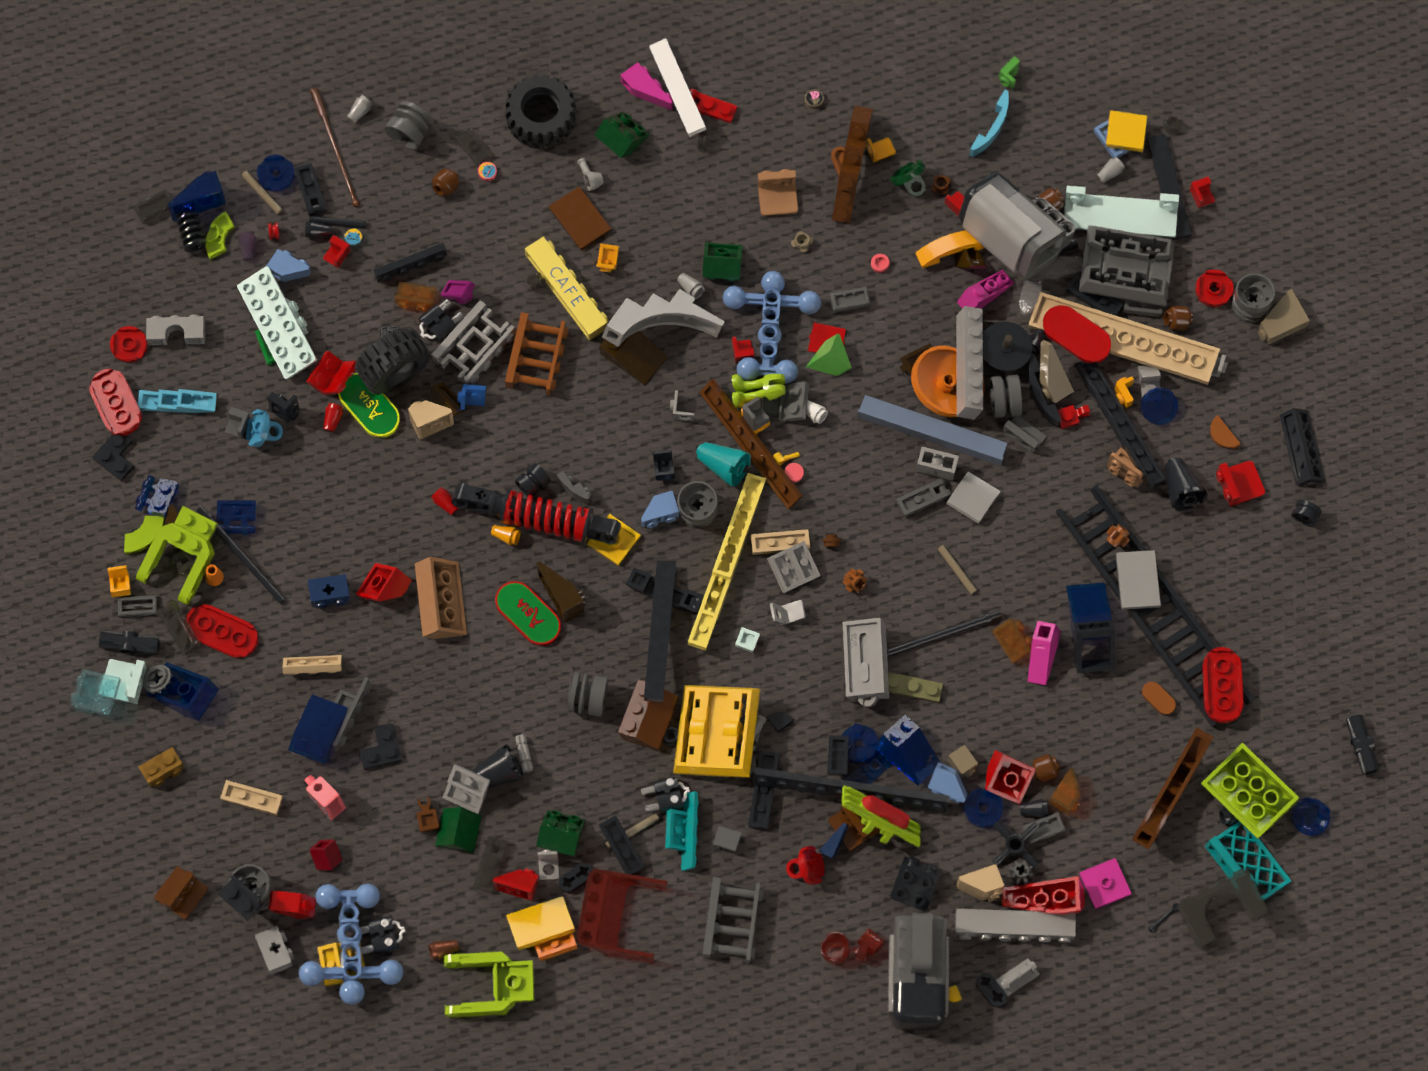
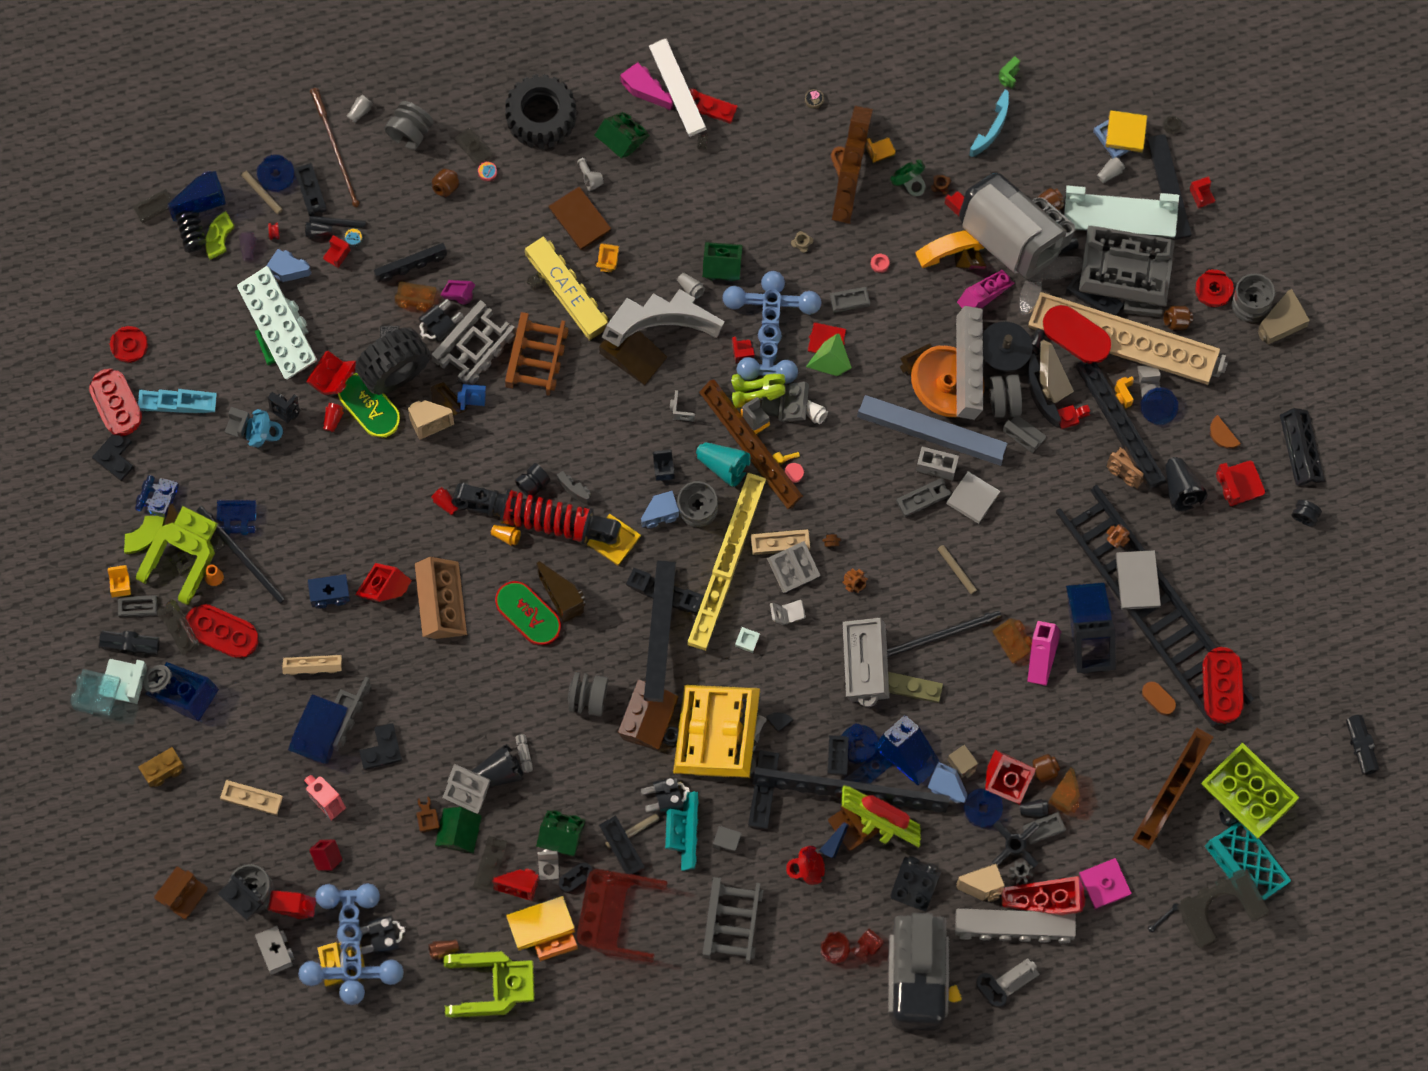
light grey arch [146,315,205,345] -> none
medium nougat bracket [757,169,798,216] -> none
clear blue dish [1292,797,1331,836] -> none

